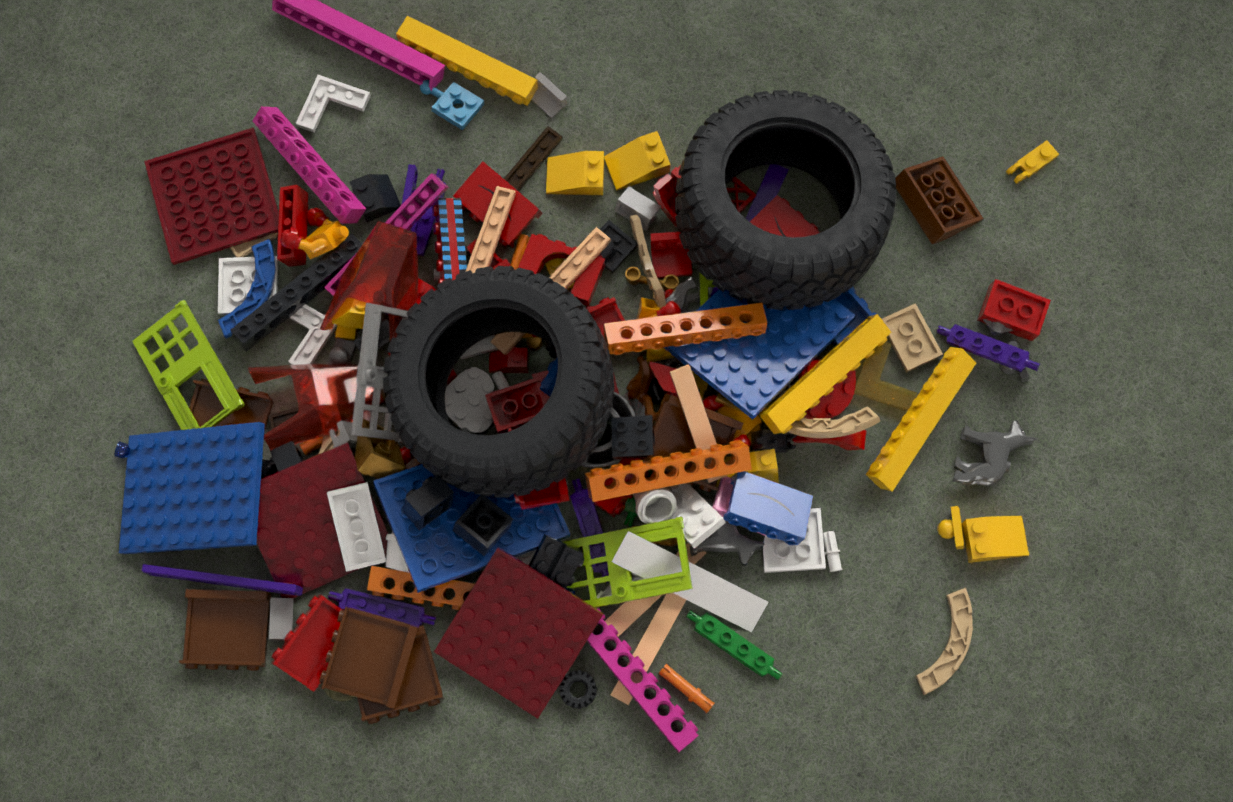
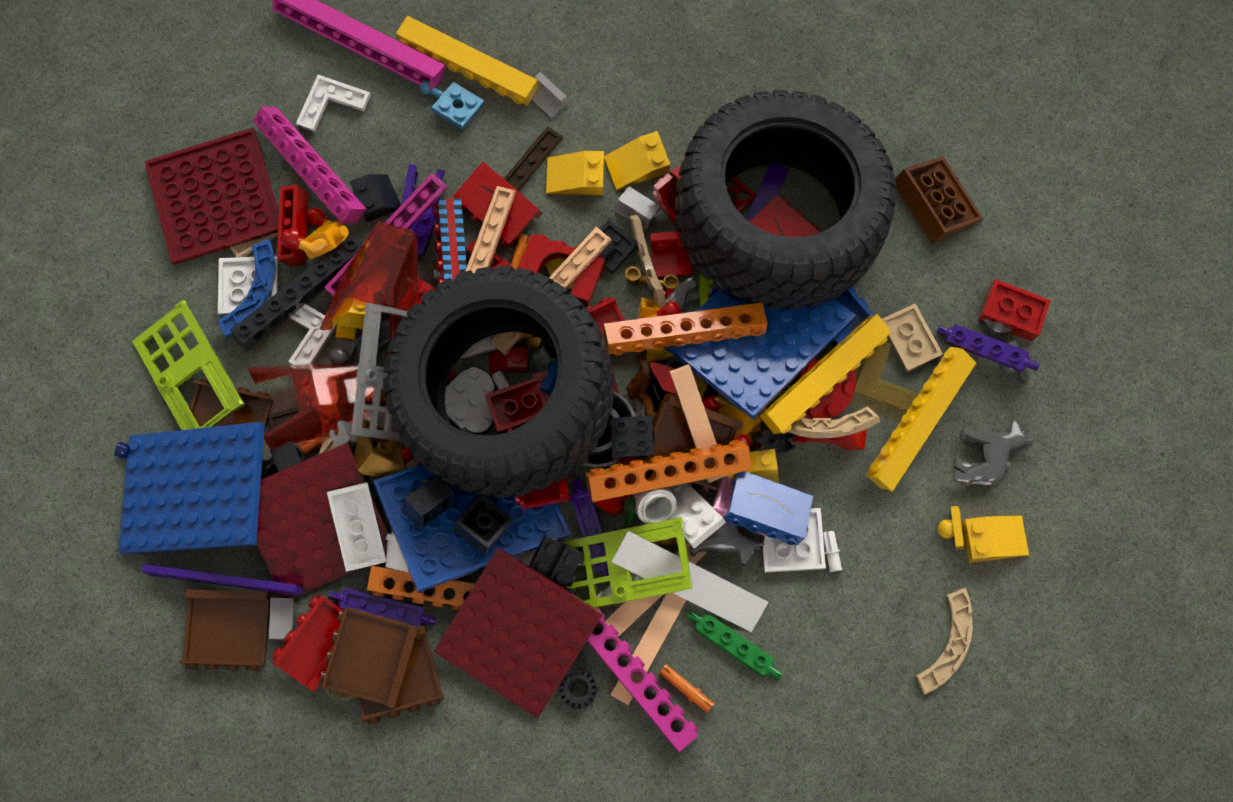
yellow hinge [1006,140,1059,184] -> none

